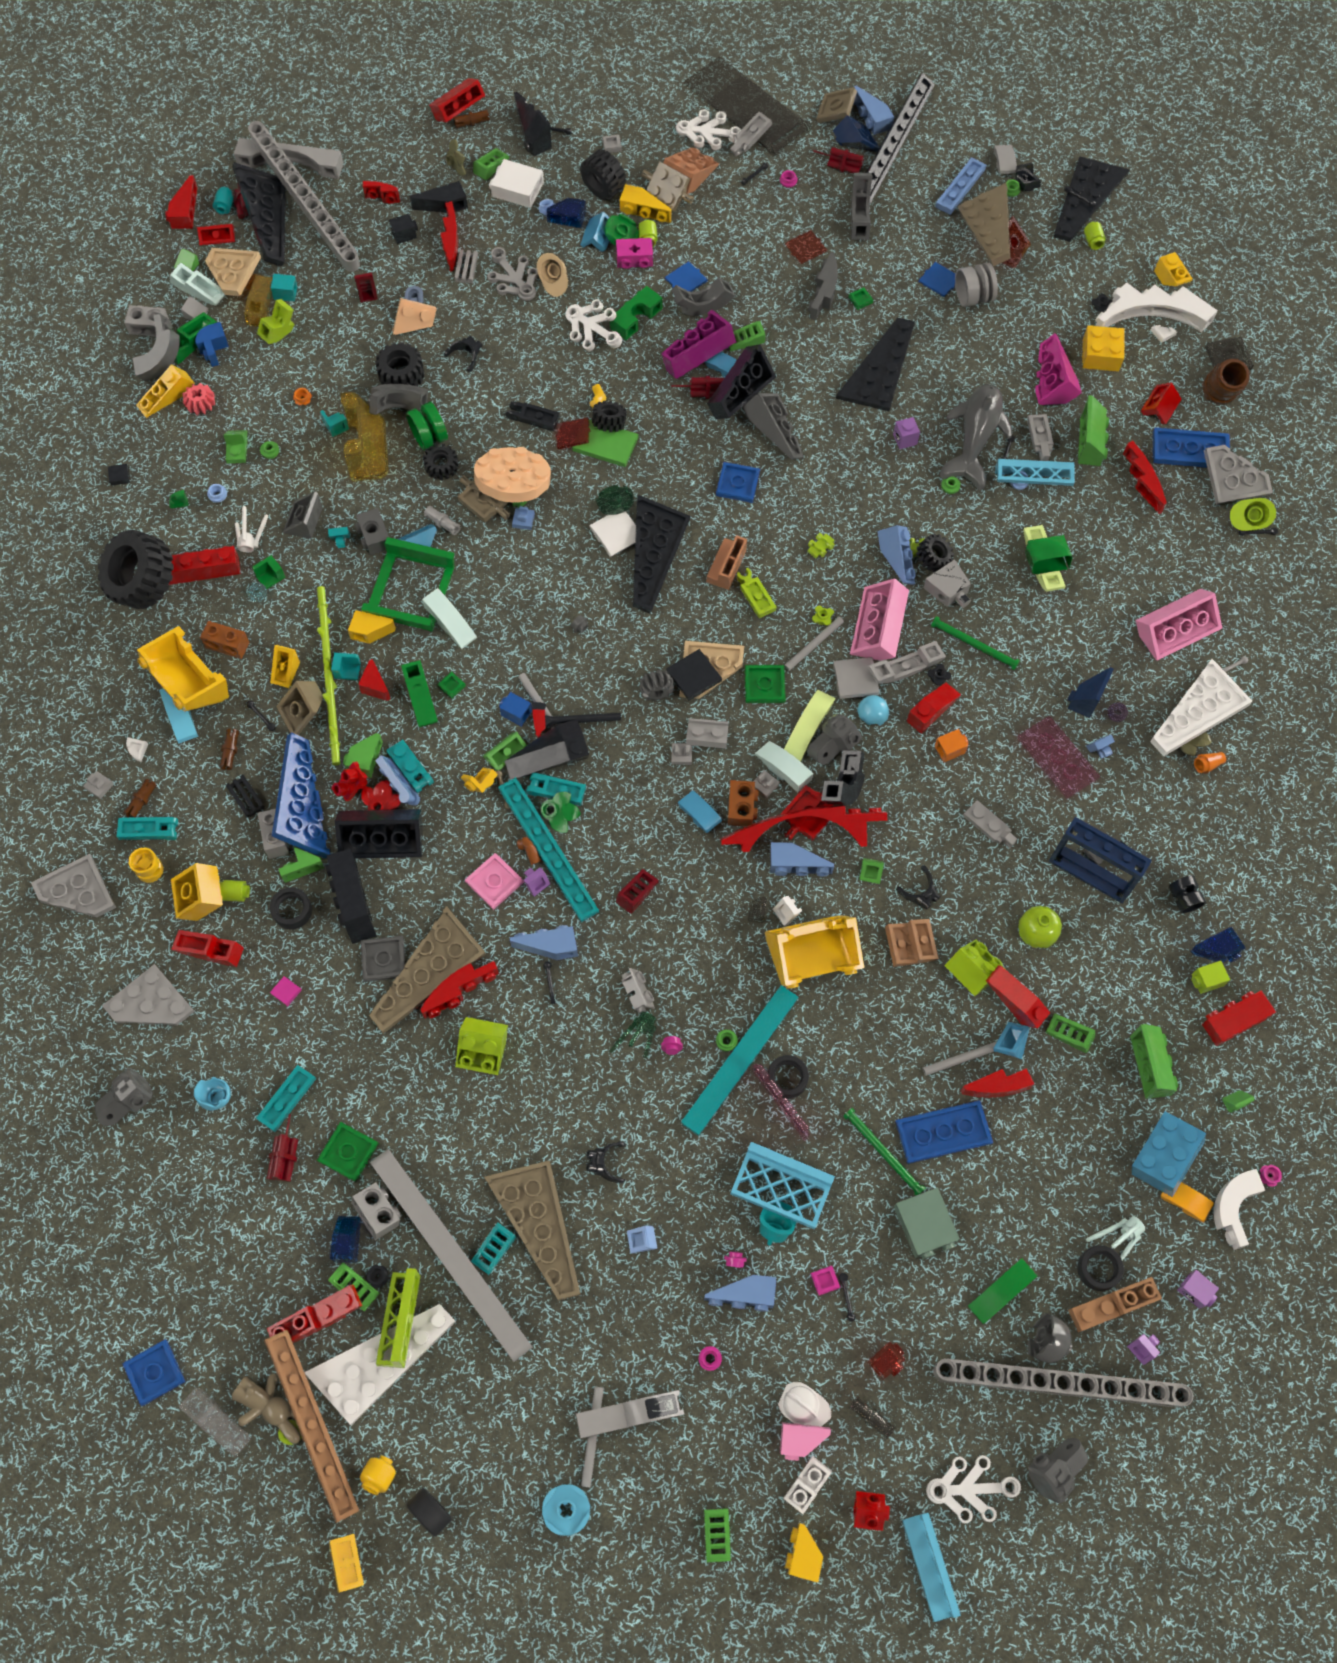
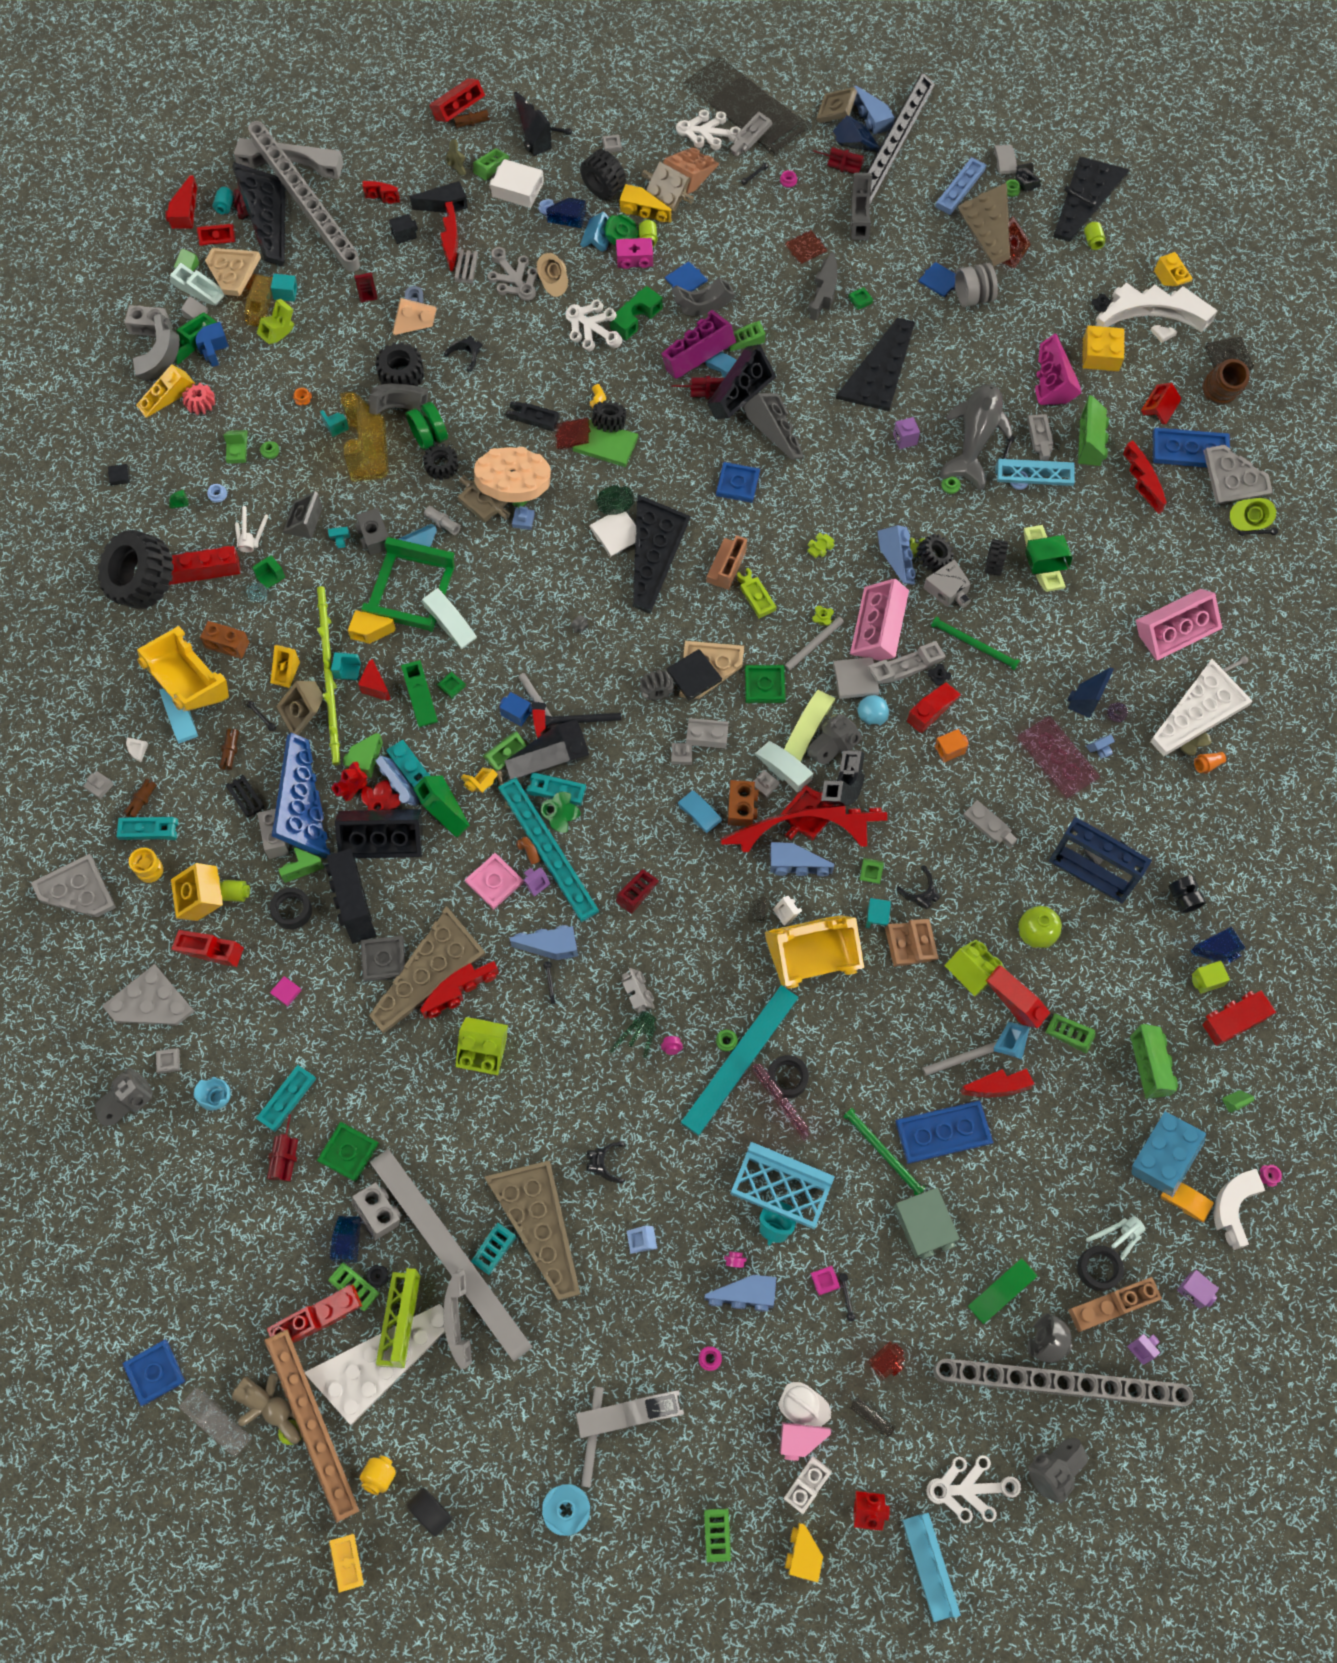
none -> light grey tile [156,1048,180,1074]
none -> green slope [413,776,470,838]
none -> light grey slope [443,1269,472,1369]
none -> teal panel [865,898,891,929]
none -> black tyre [985,539,1008,576]

